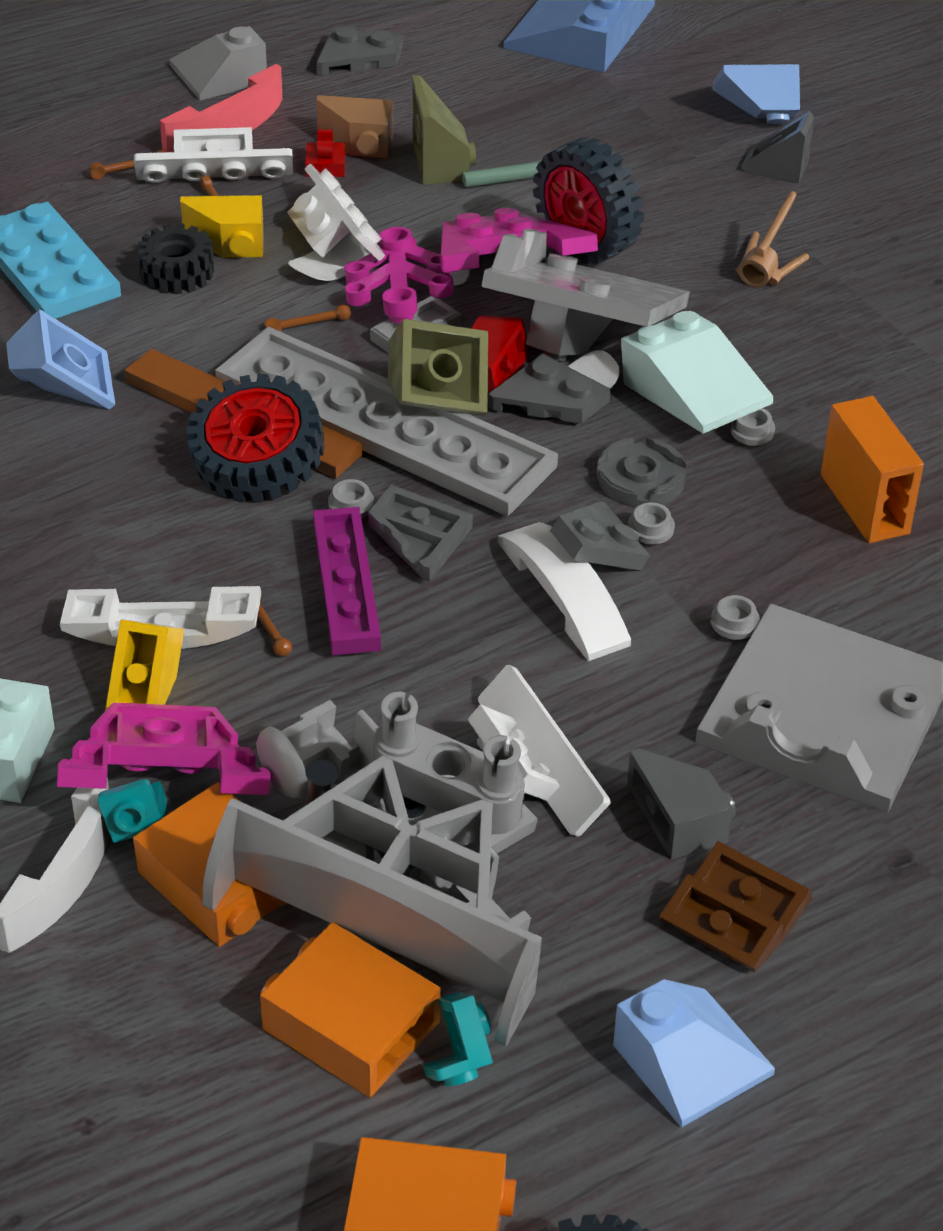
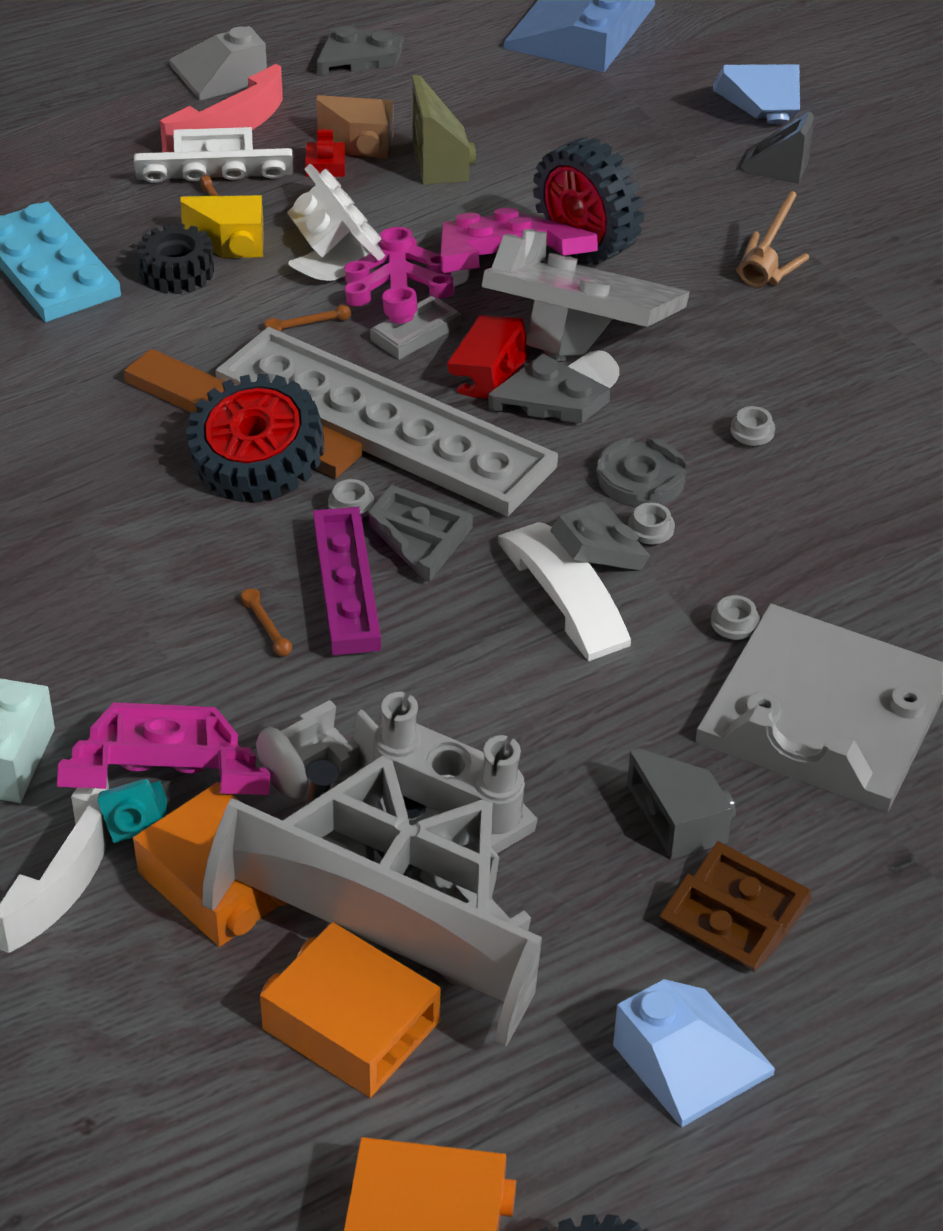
light blue slope [6,309,115,410] -> none
white slope [60,586,261,649] -> none
dark orange hinge [89,150,164,180] -> none
yellow slope [105,619,185,711] -> none
olive slope [388,319,488,416] -> none
teal bracket [422,992,493,1087] -> none
sand green bar [462,161,541,188] -> none
white bracket [468,665,610,837] -> none
light aqua slope [621,310,773,434] -> none
orange brick [820,396,924,544] -> none

